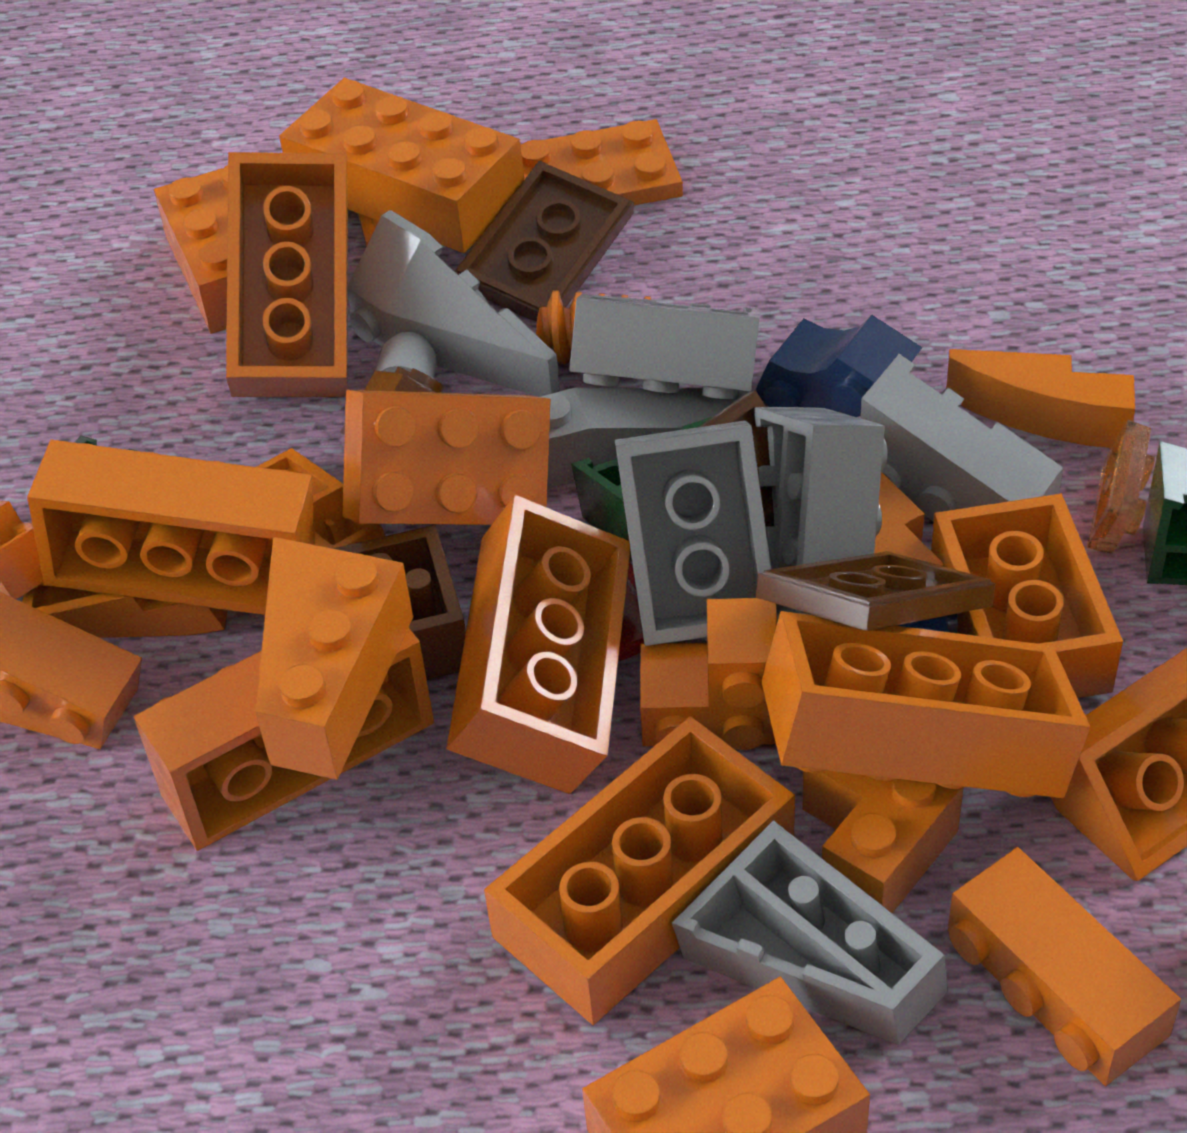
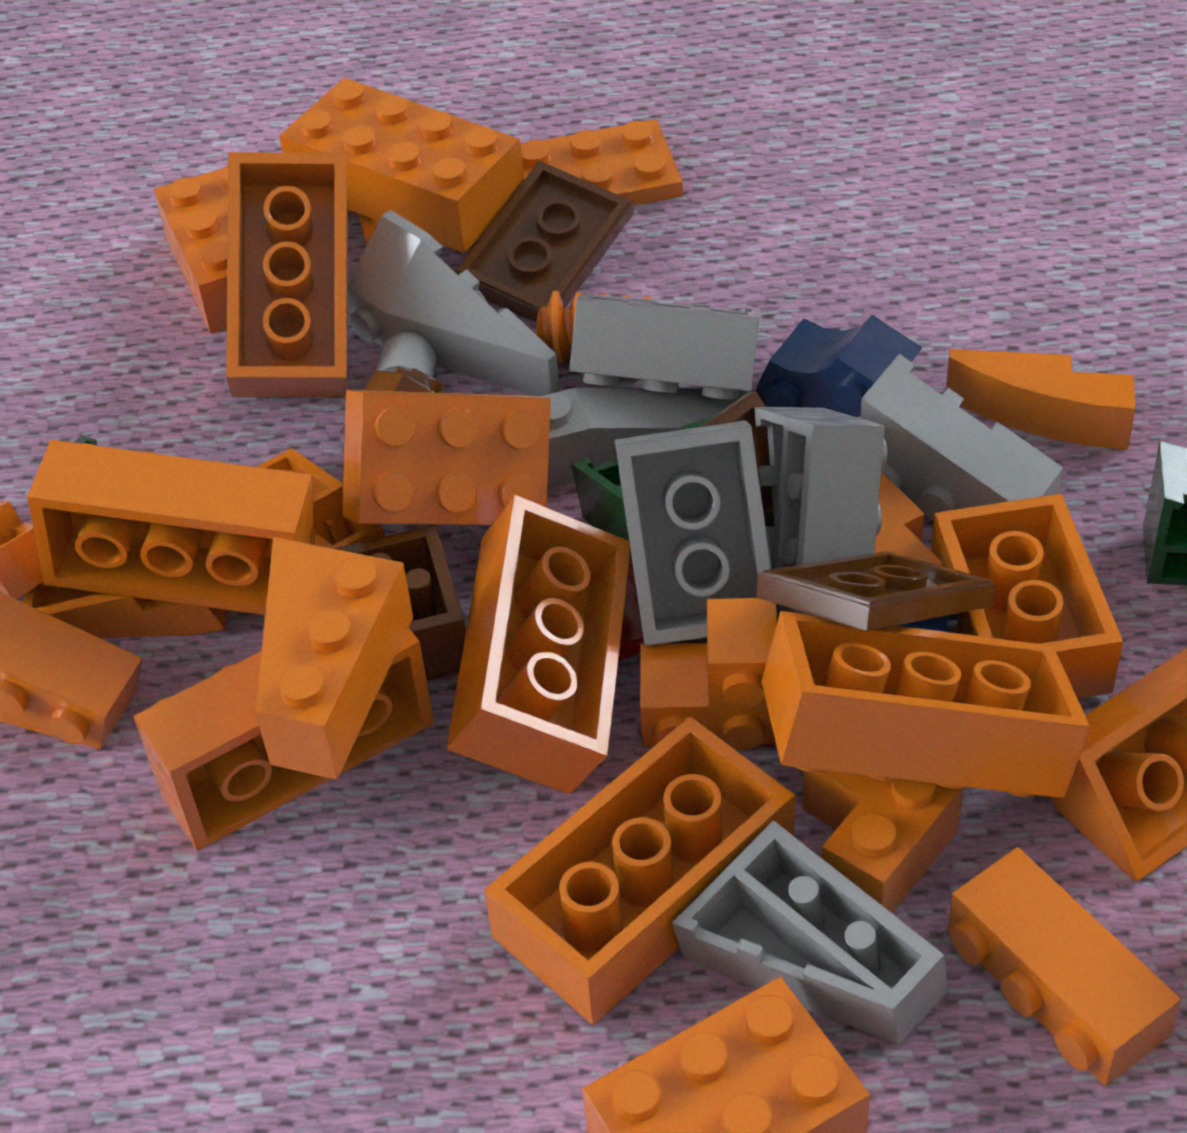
clear orange plate [1087,420,1155,553] -> none

